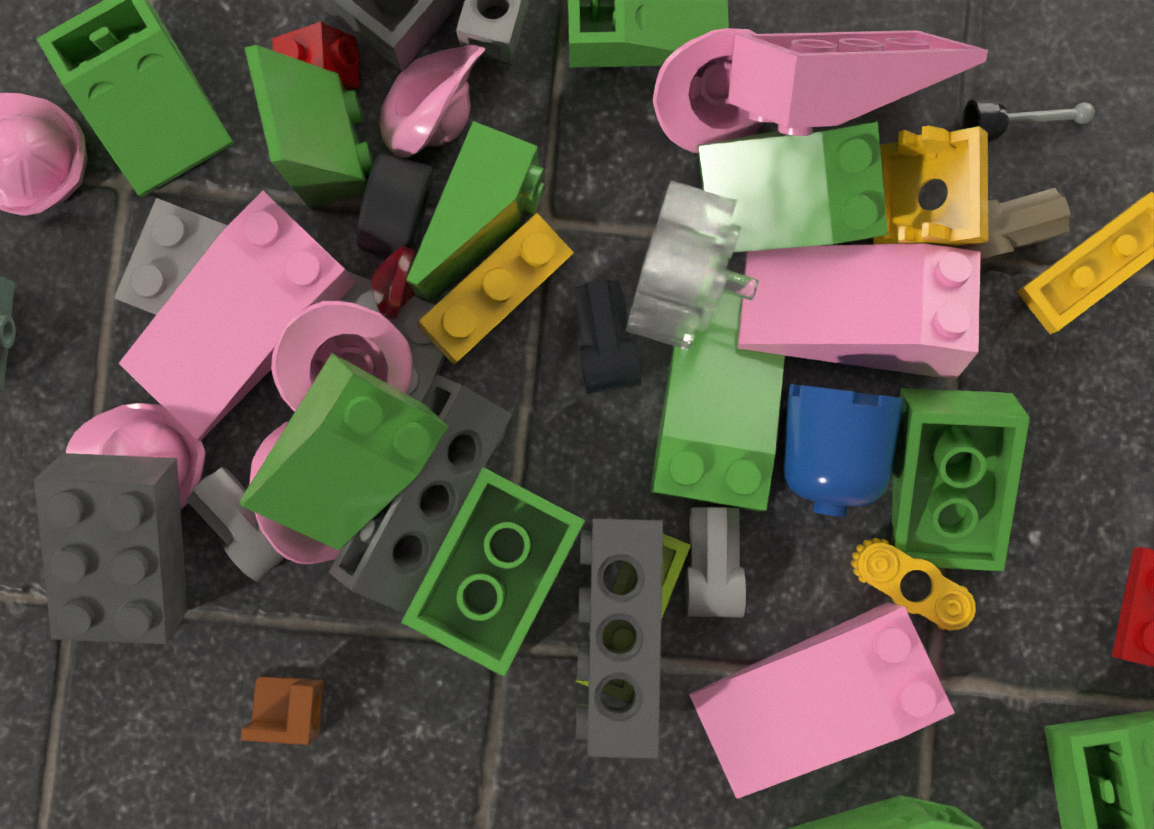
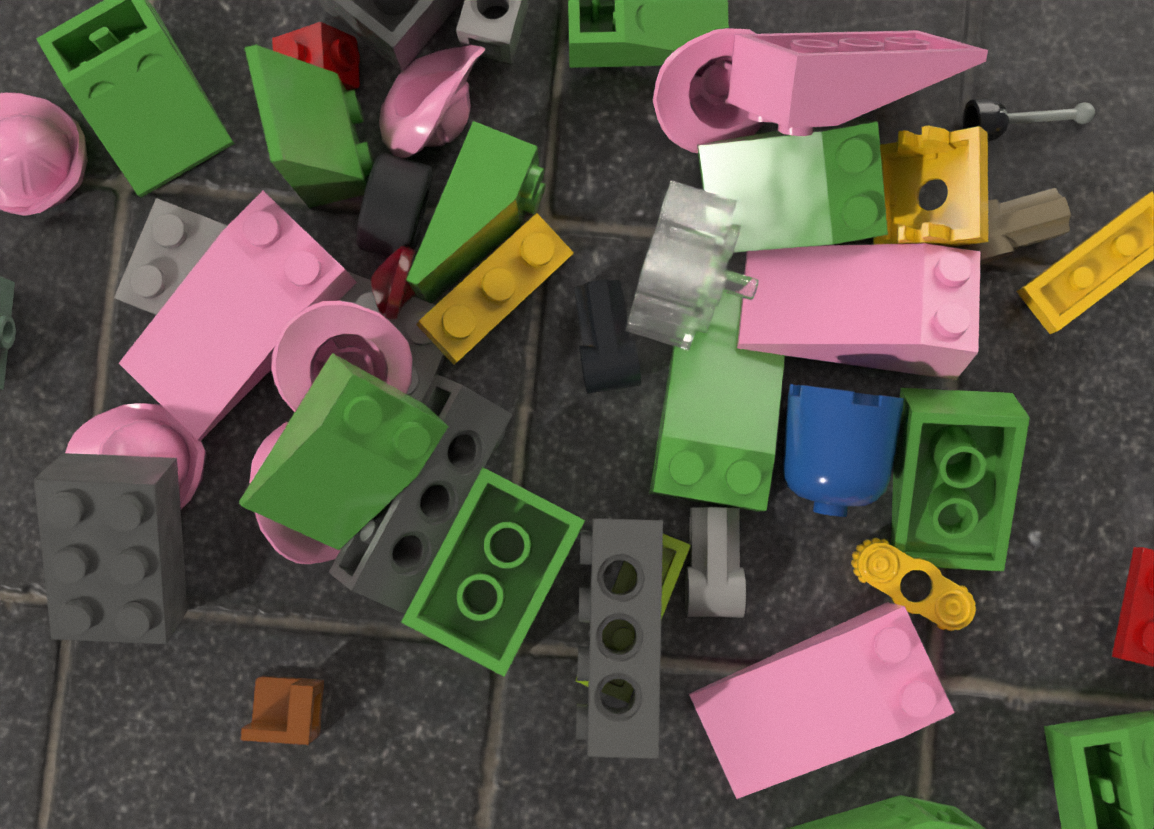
light grey piece [186,467,285,582] -> none

